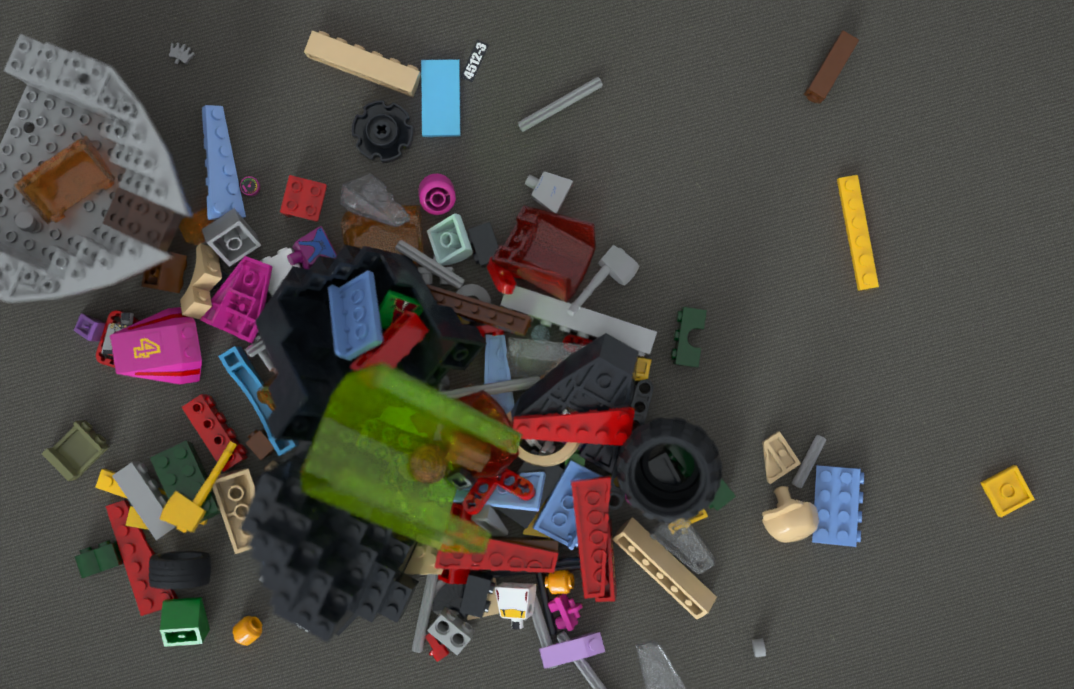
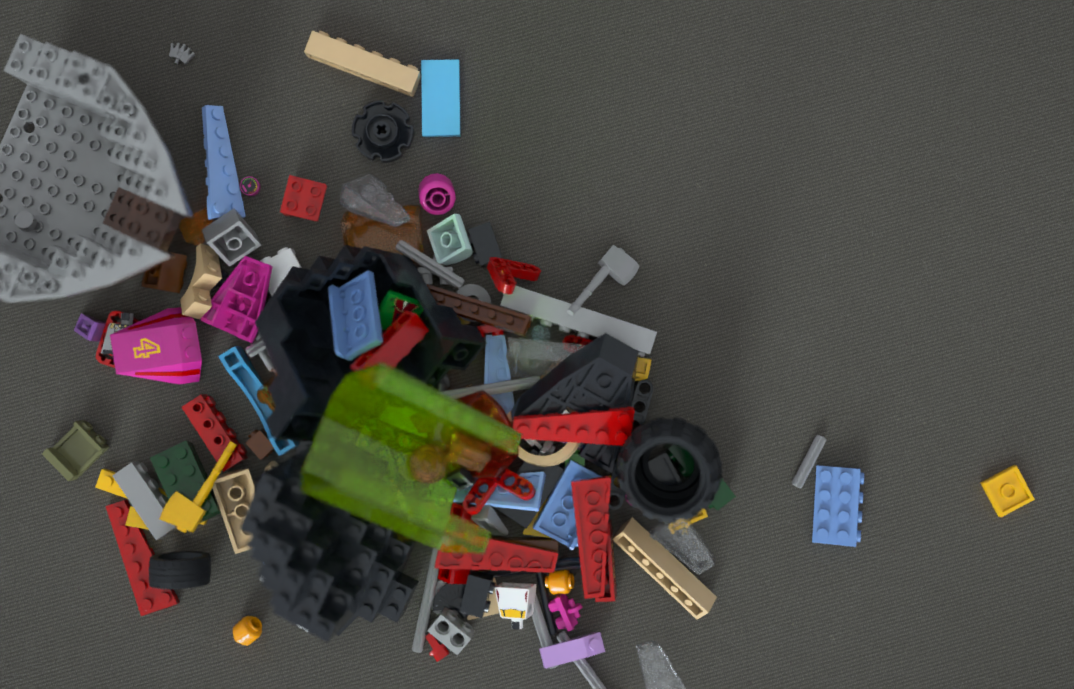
clear orange windscreen [14,135,115,224] -> none
dark green brick [75,540,124,578] -> none
green slope [160,597,210,647] -> none
torso [287,226,337,269] -> none
tan wing [404,539,443,575] -> none
black sticker [461,40,489,82] -> none
clear red windscreen [492,205,596,303] -> none
light grey axle [518,77,603,132] -> none
light grey torso [525,172,573,216] -> none
dark green arch [671,307,707,368] -> none
light grey piece [752,638,766,657] -> none
tan wing [762,431,801,484] -> none
tan piece [762,486,819,543] -> none
reddish brown brick [804,30,859,104] -> none
yellow plate [837,175,879,291] -> none

